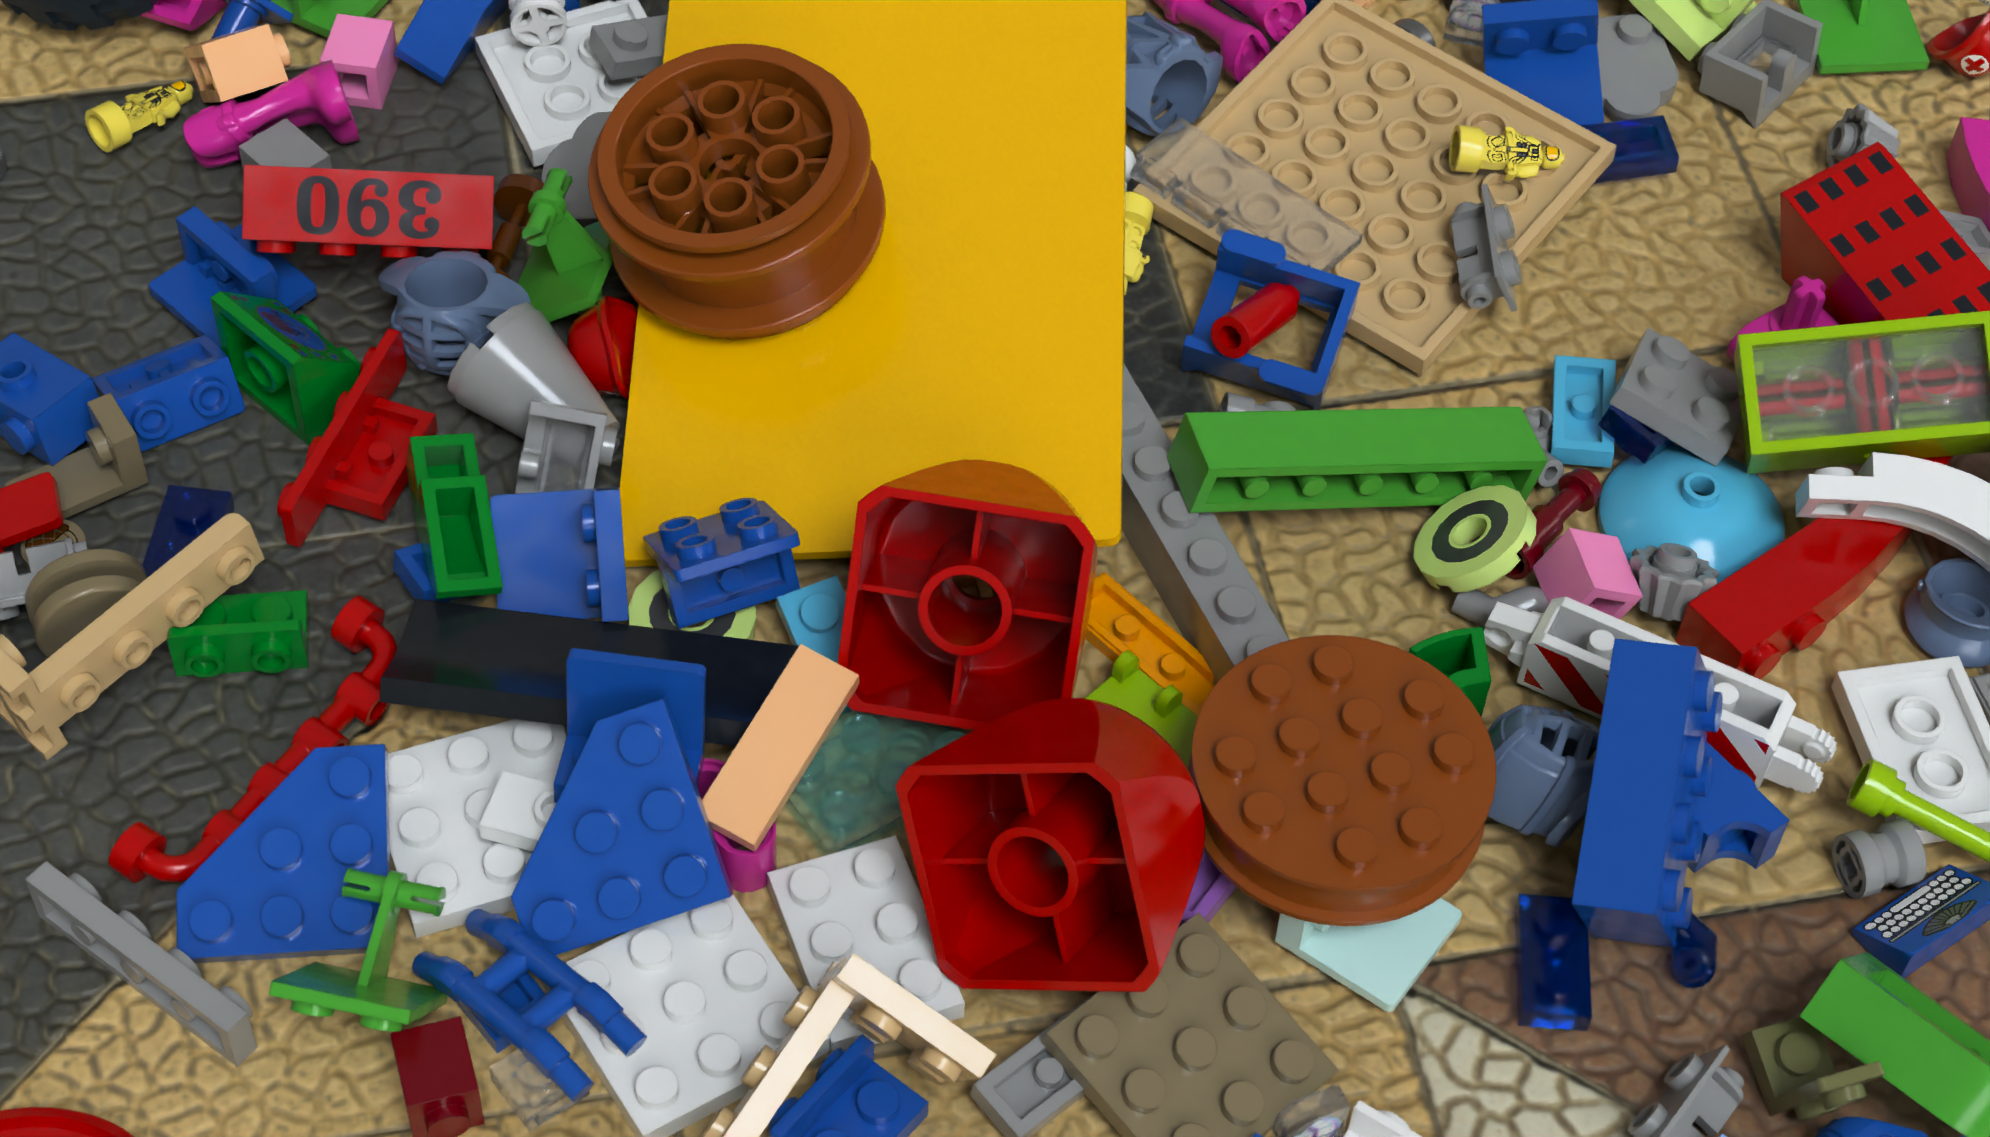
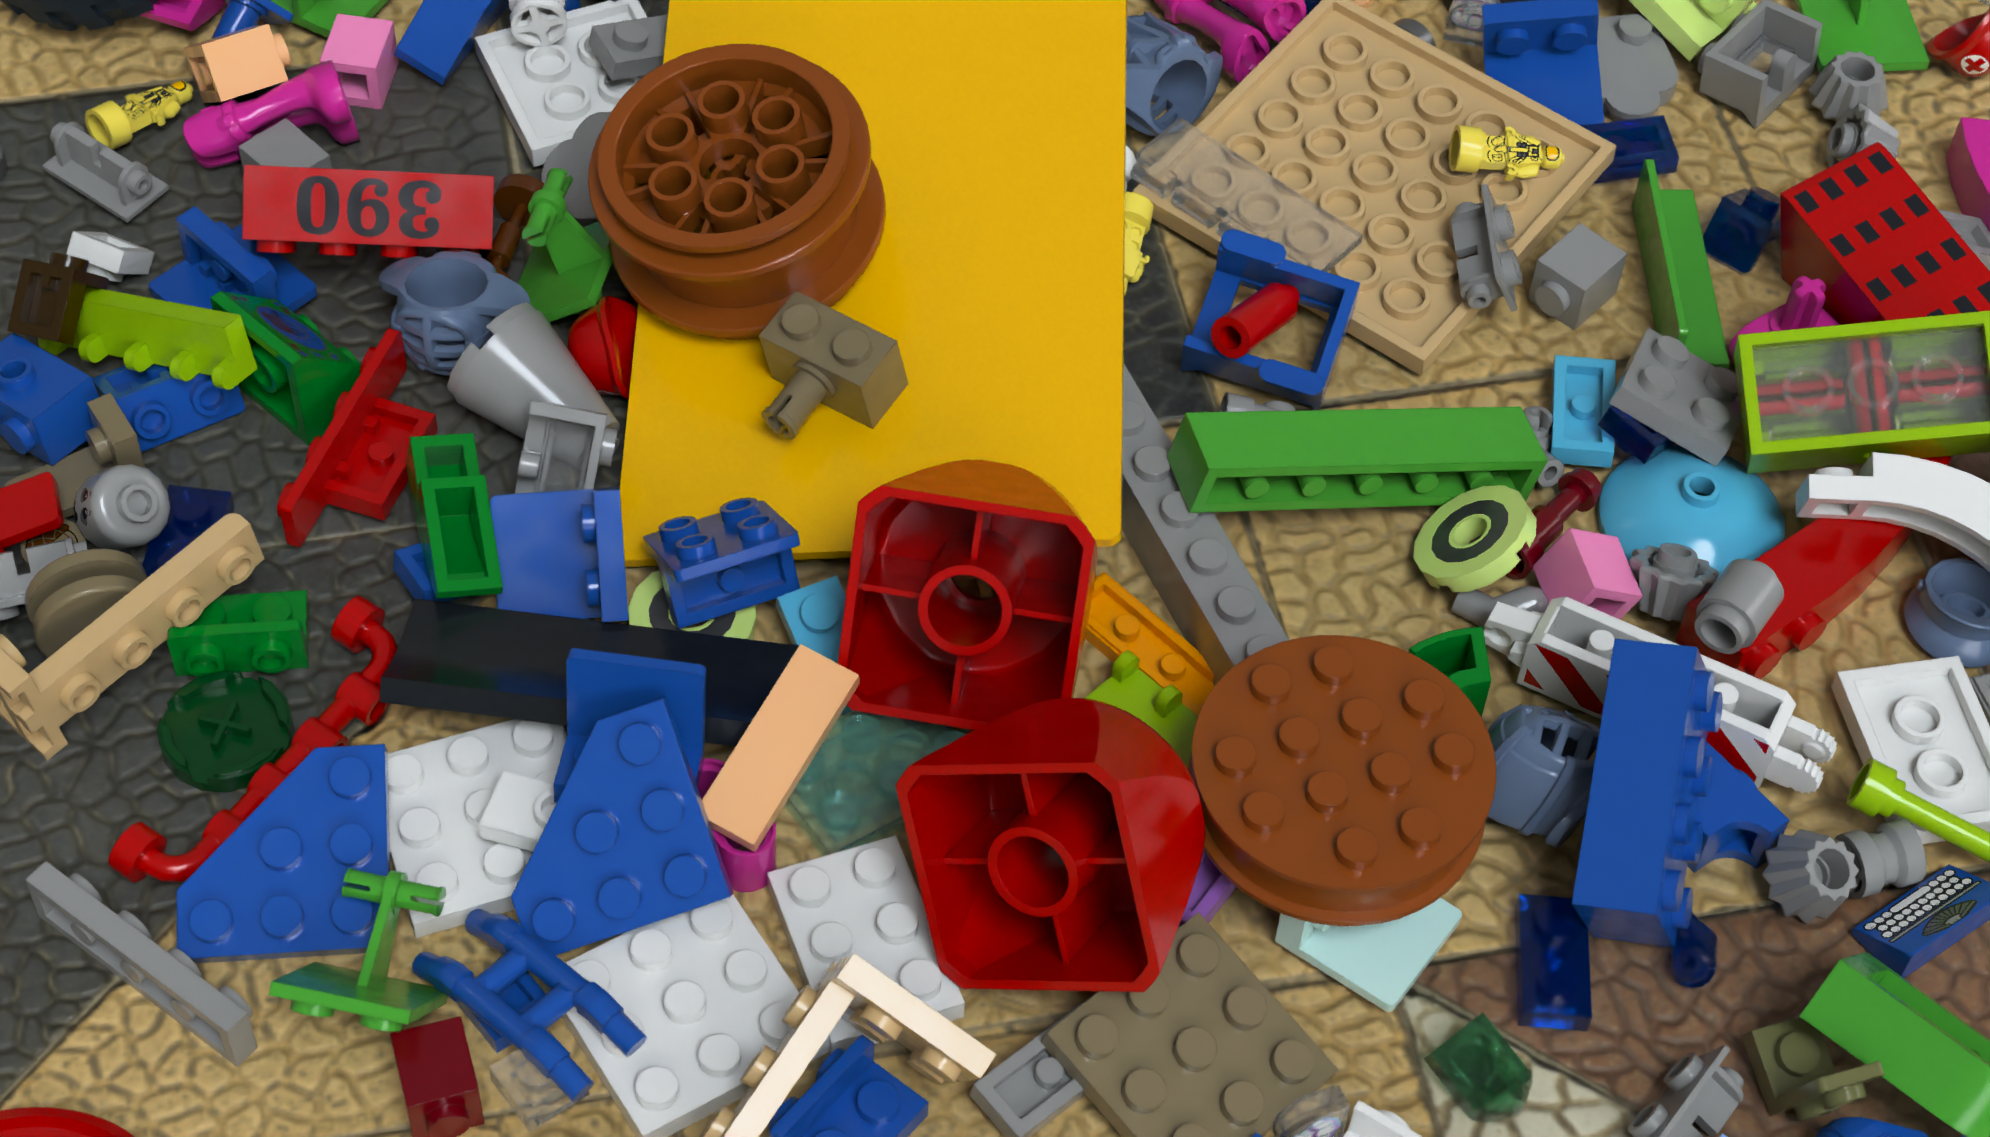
none -> dark brown bracket [7,252,109,345]
none -> lime hinge [38,286,258,390]
none -> light grey hinge [42,122,169,222]
none -> white plate [66,231,155,282]
none -> light grey head [73,464,171,550]
none -> dark green tile [157,670,295,793]
none -> dark tan brick [759,291,908,439]
none -> clear green plate [1423,1013,1533,1122]
none -> light grey brick [1527,223,1627,331]
none -> bright green panel [1632,159,1729,369]
none -> light grey brick [1694,559,1784,654]
none -> clear blue bracket [1703,186,1781,273]
none -> light grey piece [1762,829,1859,924]
none -> light grey piece [1808,50,1888,121]

